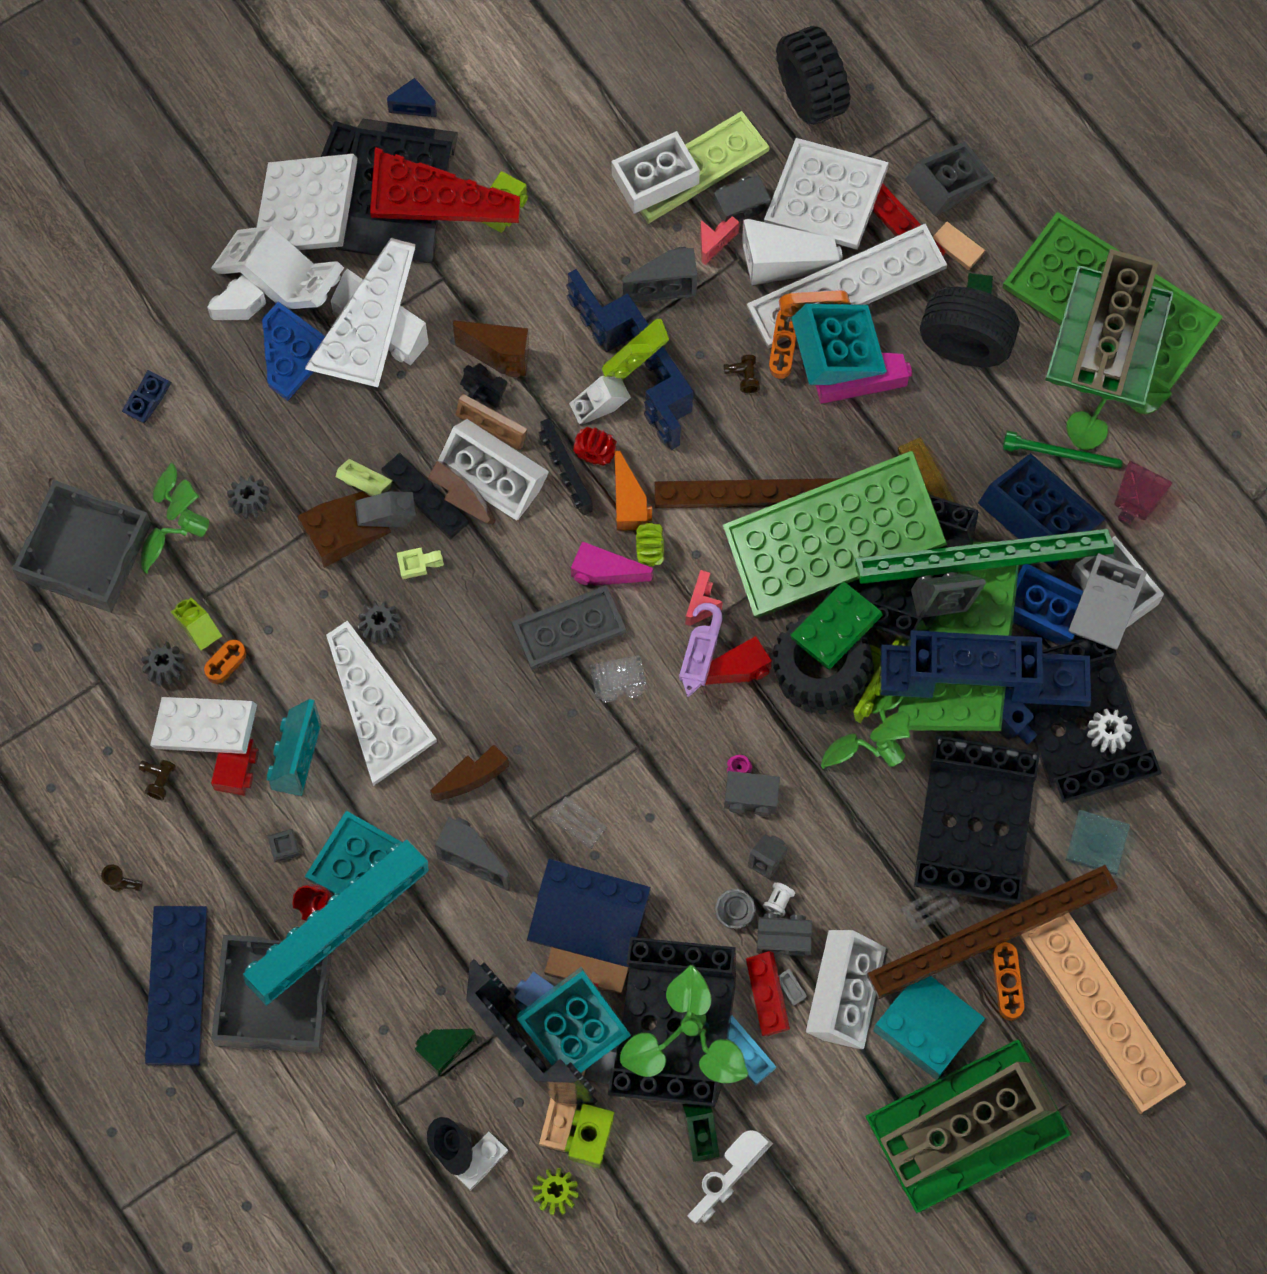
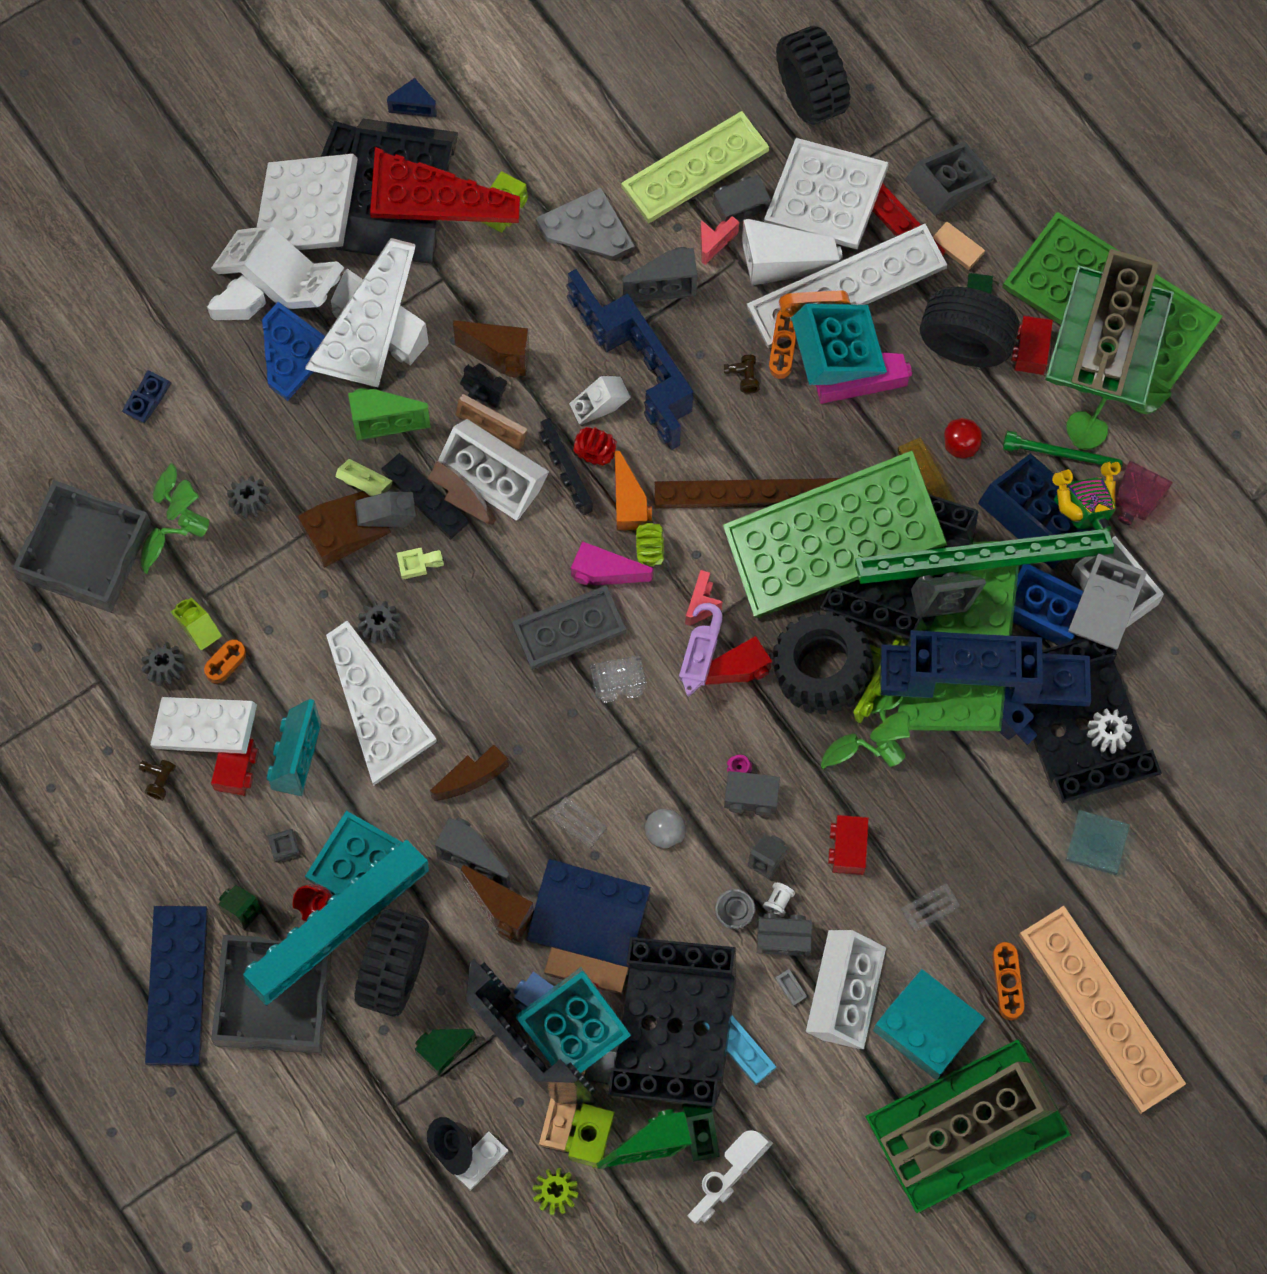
dark brown piece [101,864,143,892] -> none
lime bracket [602,319,669,380] -> none
white brick [611,131,700,214] -> none
bright green plant [620,965,749,1083] -> none
red plate [746,951,790,1037] -> none
green plate [790,581,882,670] -> none
reddish brown plate [867,865,1118,999] -> none
black slope [914,735,1040,904] -> none
none -> dark green slope [218,885,262,931]
none -> bright green slope [348,388,431,440]
none -> black tyre [354,908,429,1017]
none -> reddish brown slope [461,865,534,942]
none -> light grey plate [536,188,635,261]
none -> green slope [597,1109,692,1169]
none -> light grey hair [644,808,687,848]
none -> red brick [828,815,869,875]
none -> red hair [944,418,982,459]
none -> red brick [1011,316,1053,375]
none -> torso [1052,462,1121,531]

